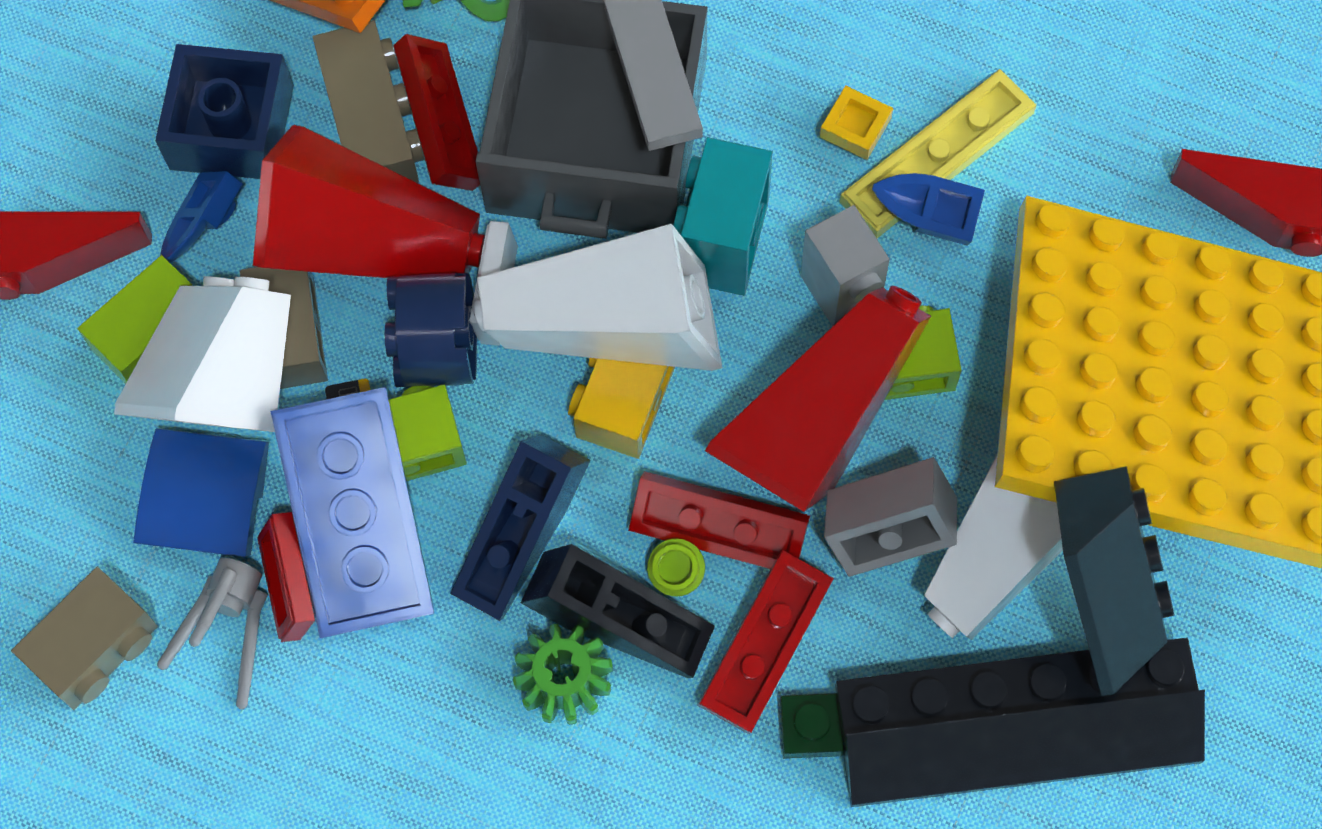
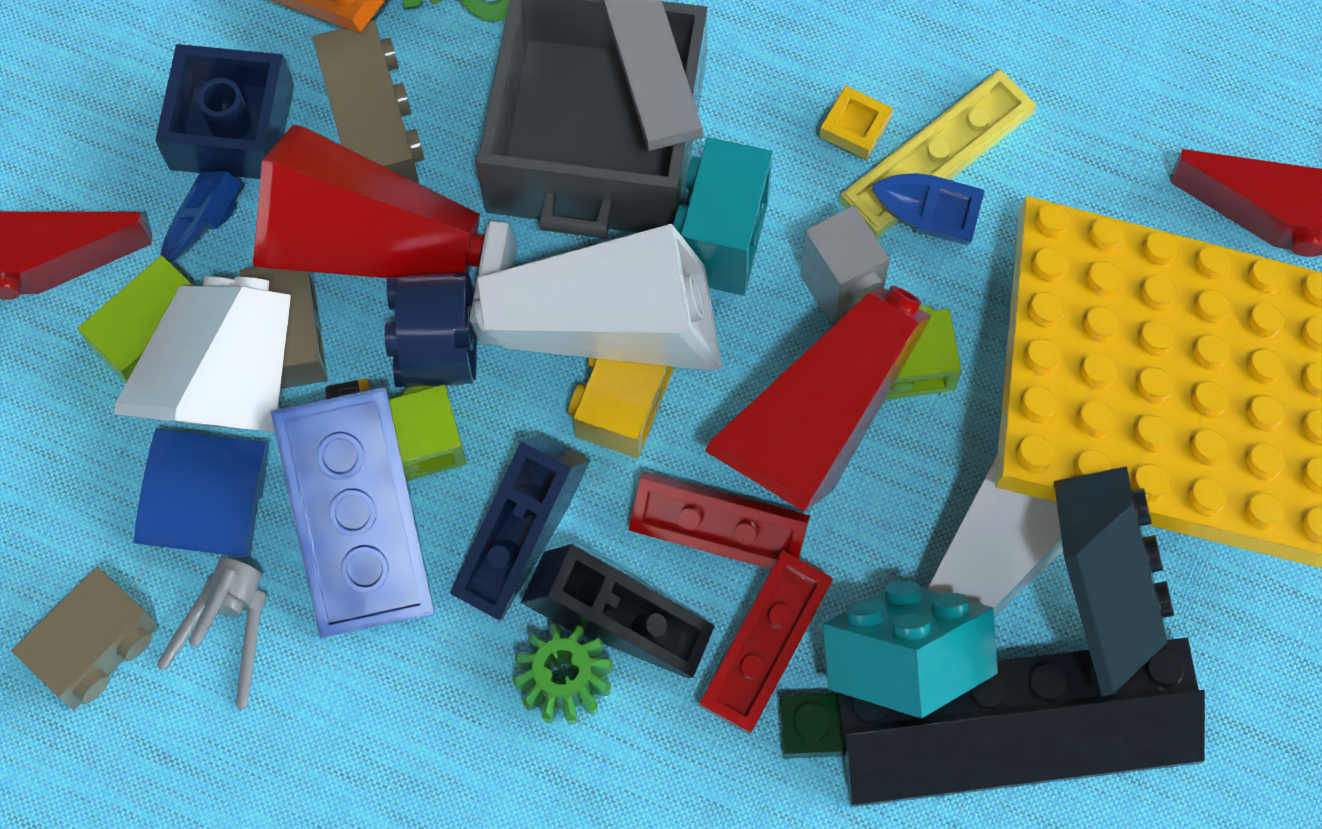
red tile [257,512,315,642] -> none
red plate [393,34,480,191] -> none
lime plate [647,539,705,596] -> none
light grey brick [824,457,957,577] -> none
none -> teal brick [823,581,998,718]

